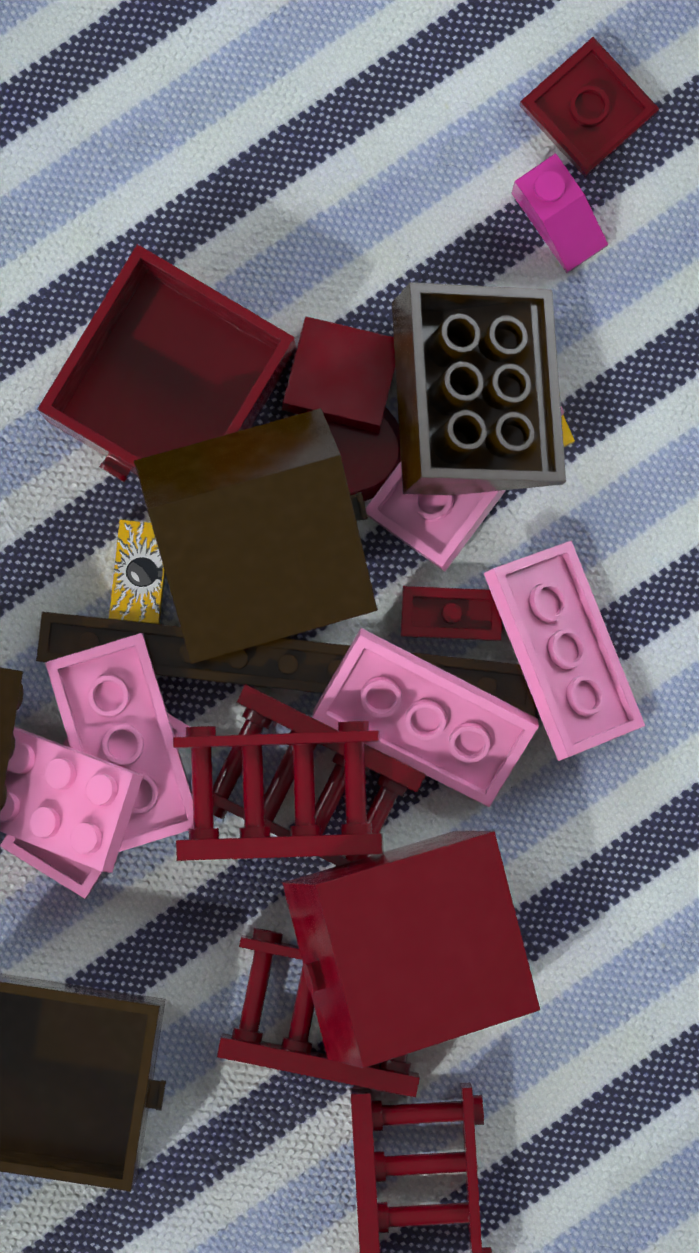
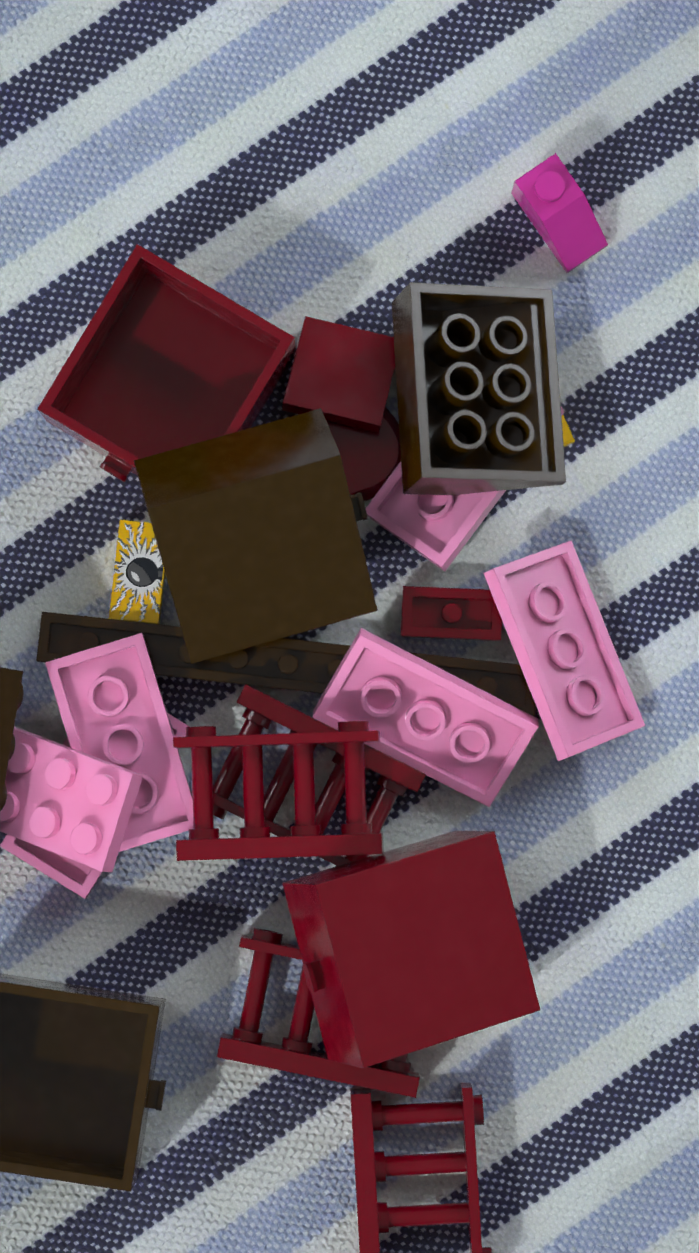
dark red tile [519,37,659,177] -> none

